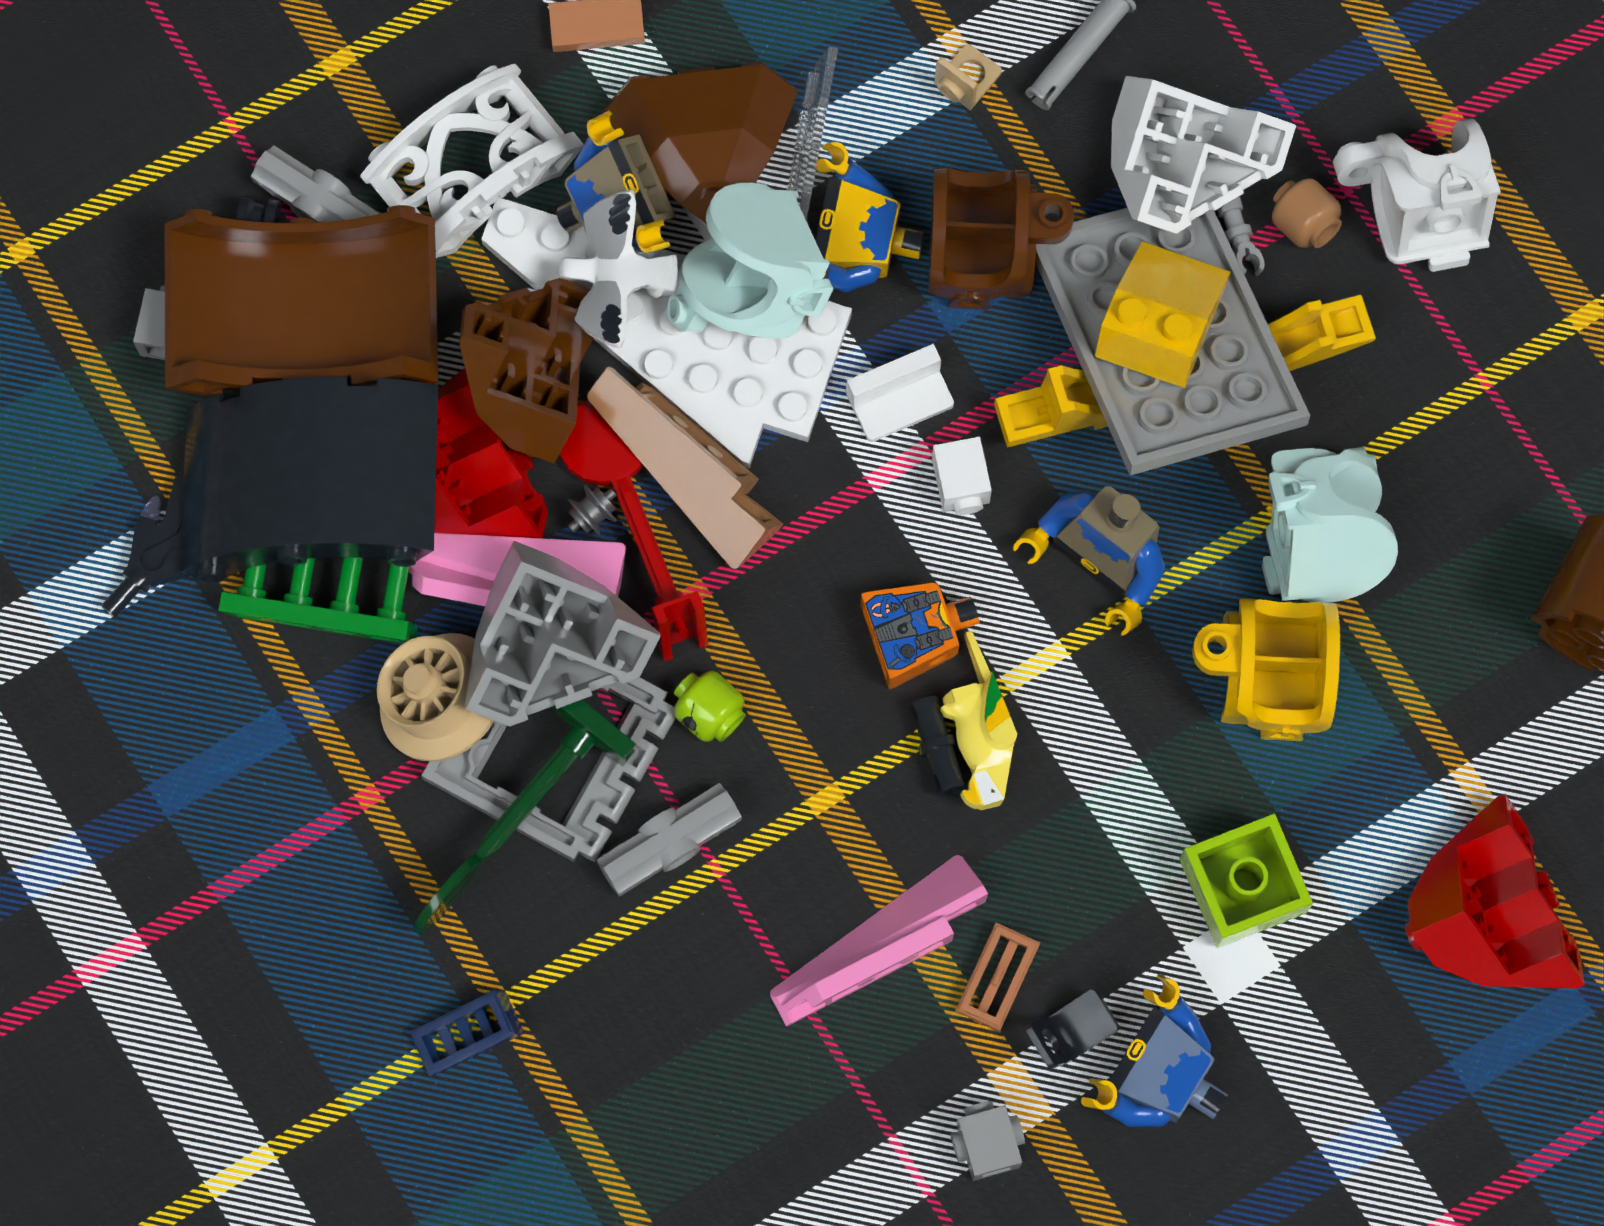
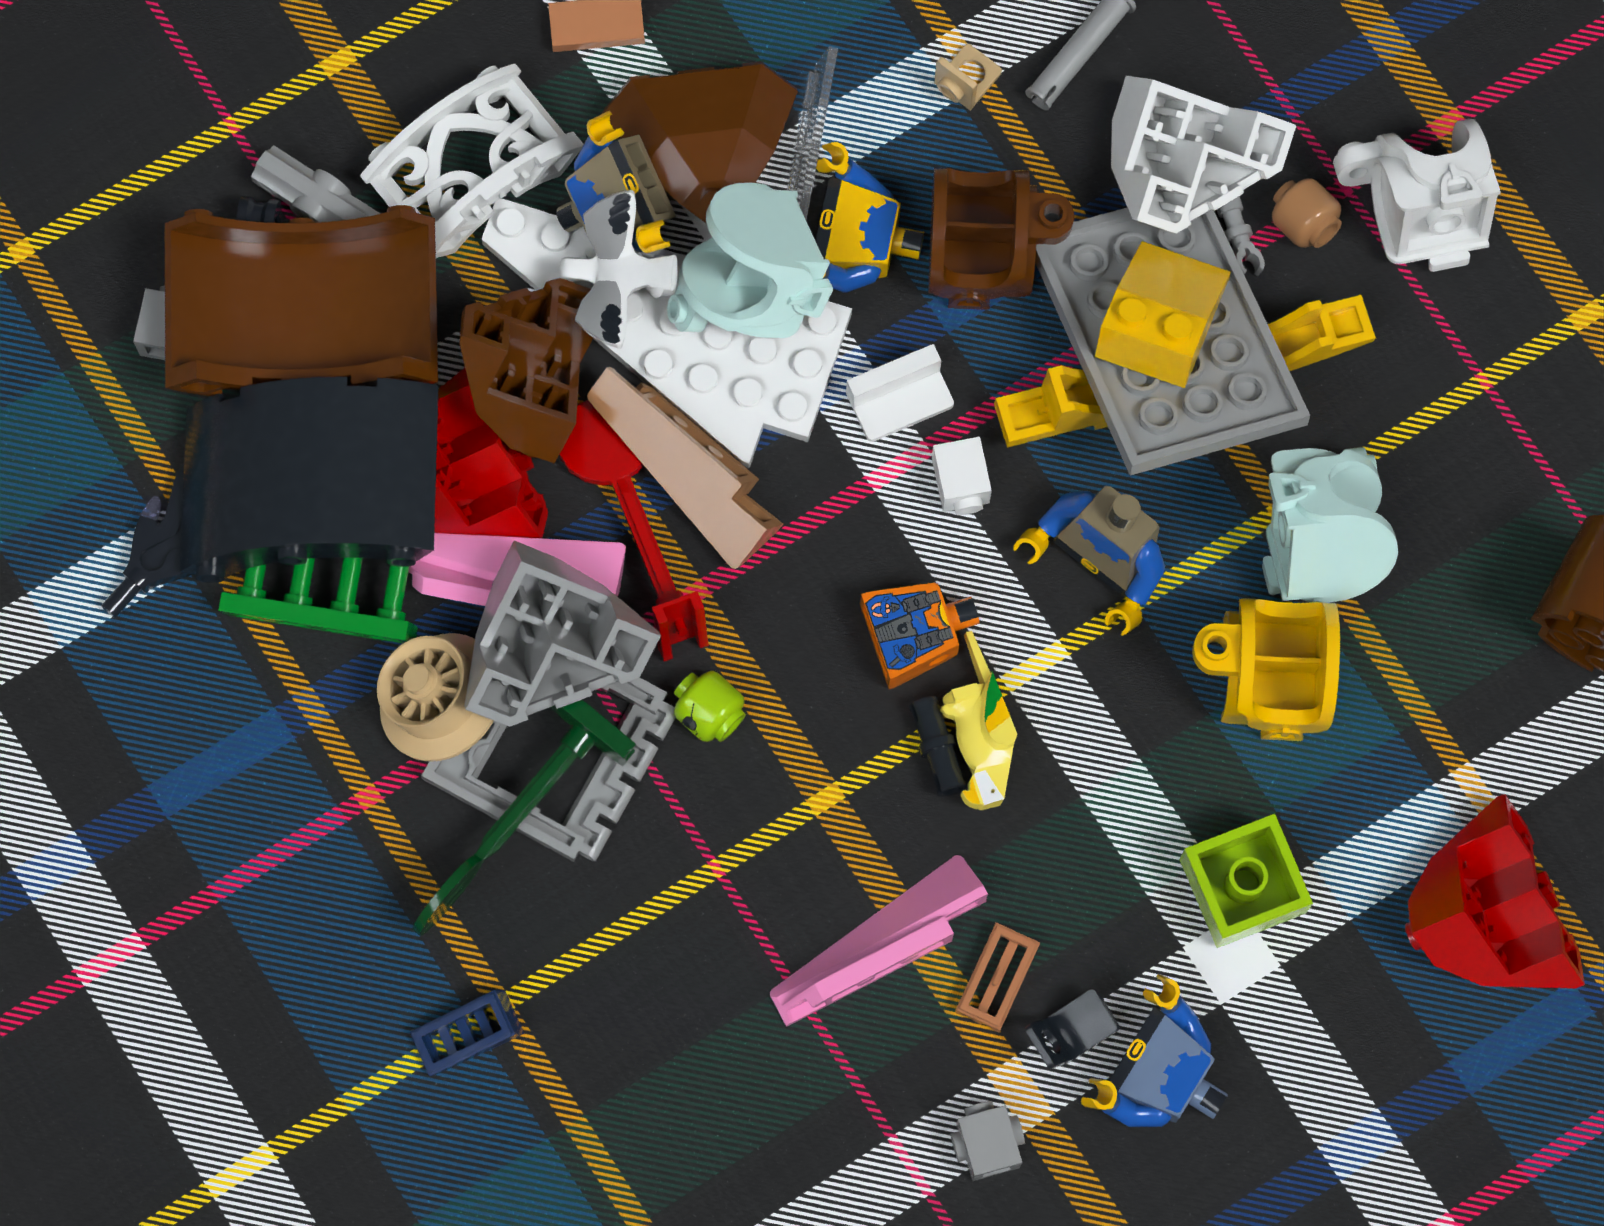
flat silver wheel [568,485,617,536] -> none
light grey piece [597,783,742,897] -> none

